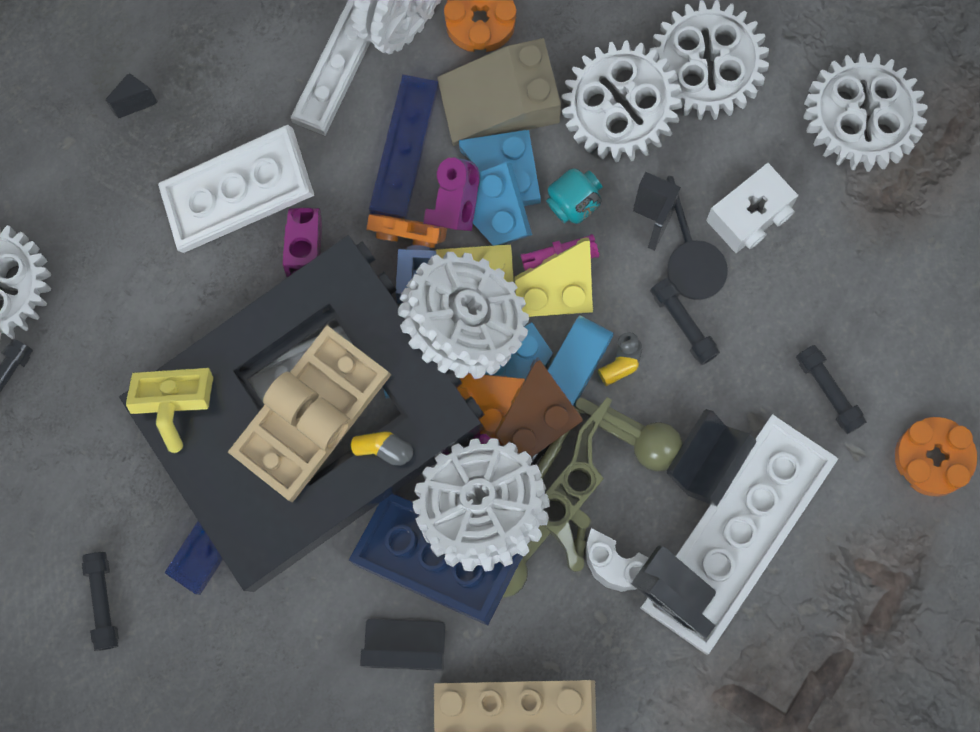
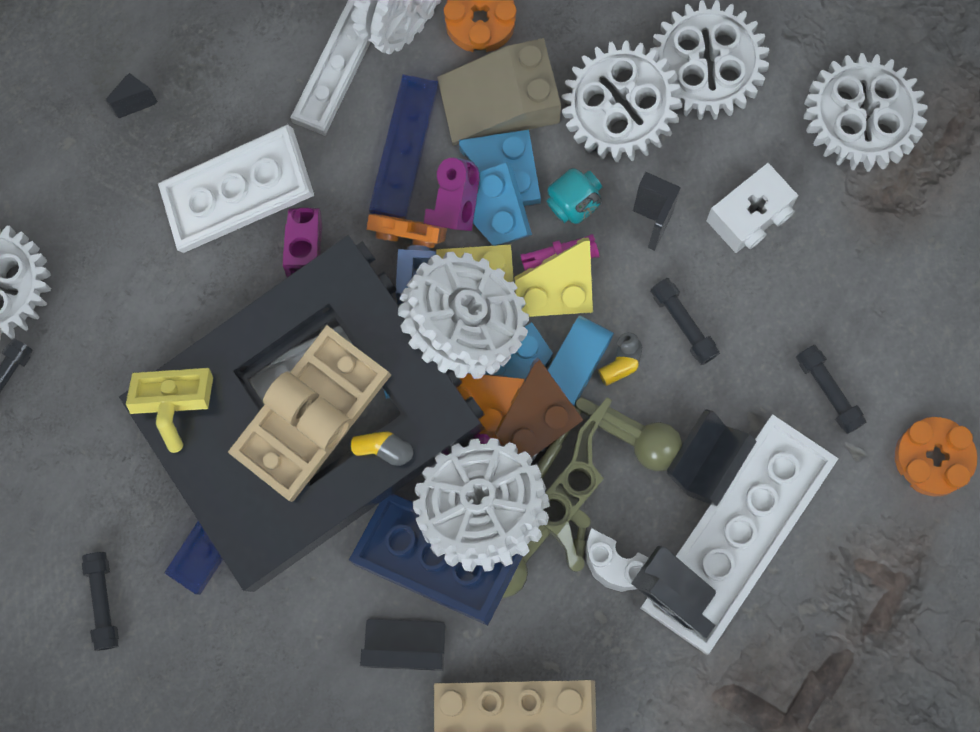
black piece [666,176,728,300] -> none

